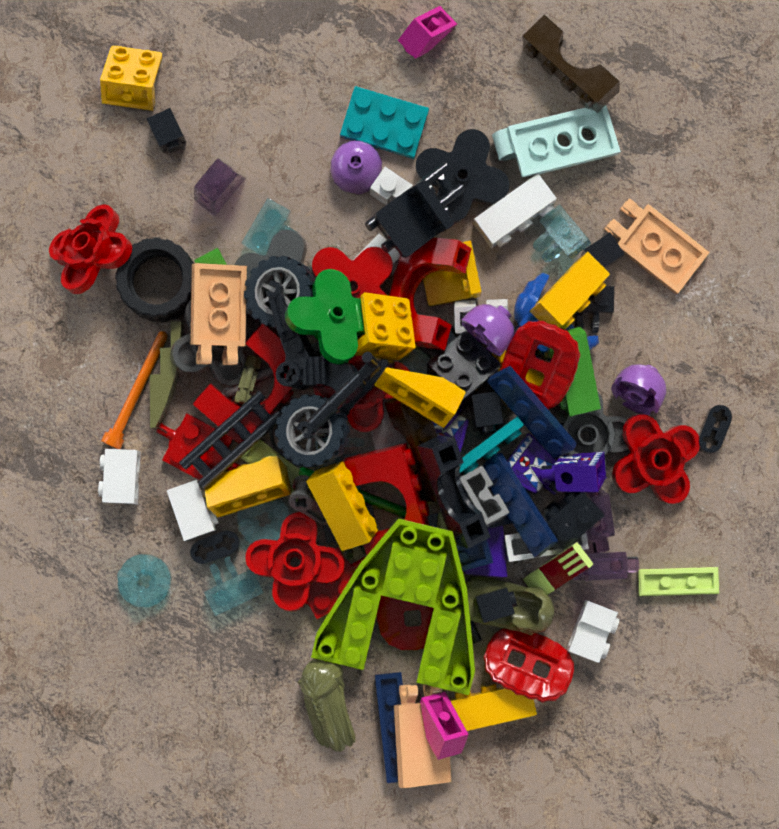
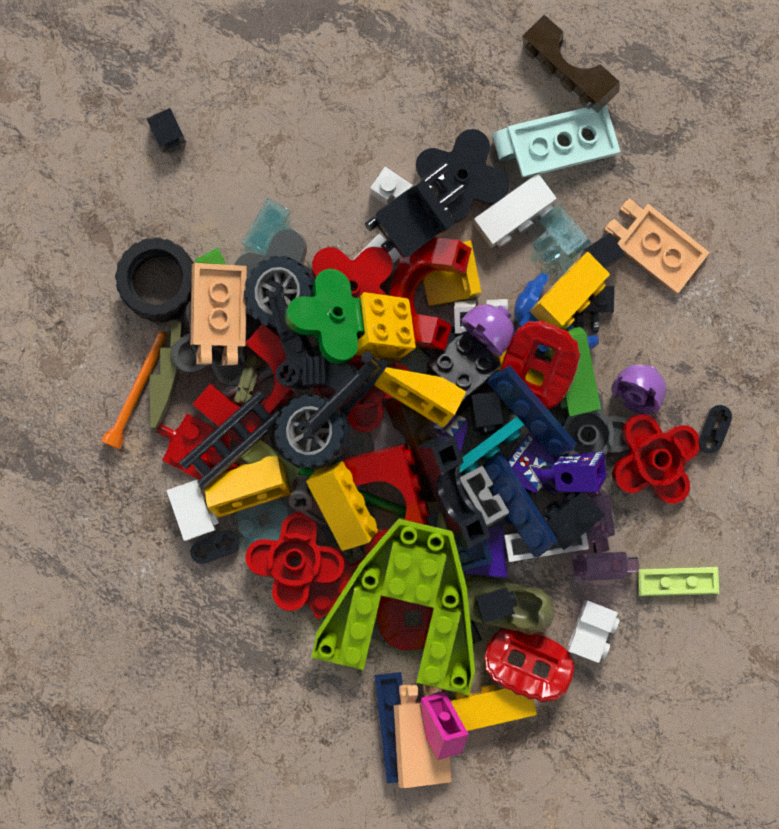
red plant [49,204,132,294] -> none
white brick [98,449,141,504] -> none
yellow bracket [100,46,162,111] -> none
clear light blue plate [117,554,172,607] -> none
clear purple torso [194,158,246,216] -> none
clear light blue hinge [204,556,264,616] -> none
olive hair [298,659,355,752] -> none
medium lavender cylinder [331,141,382,194] -> none
teal plate [340,86,429,159] -> none
dark pink slope [398,6,457,59] -> none
tile [523,542,593,595] -> none

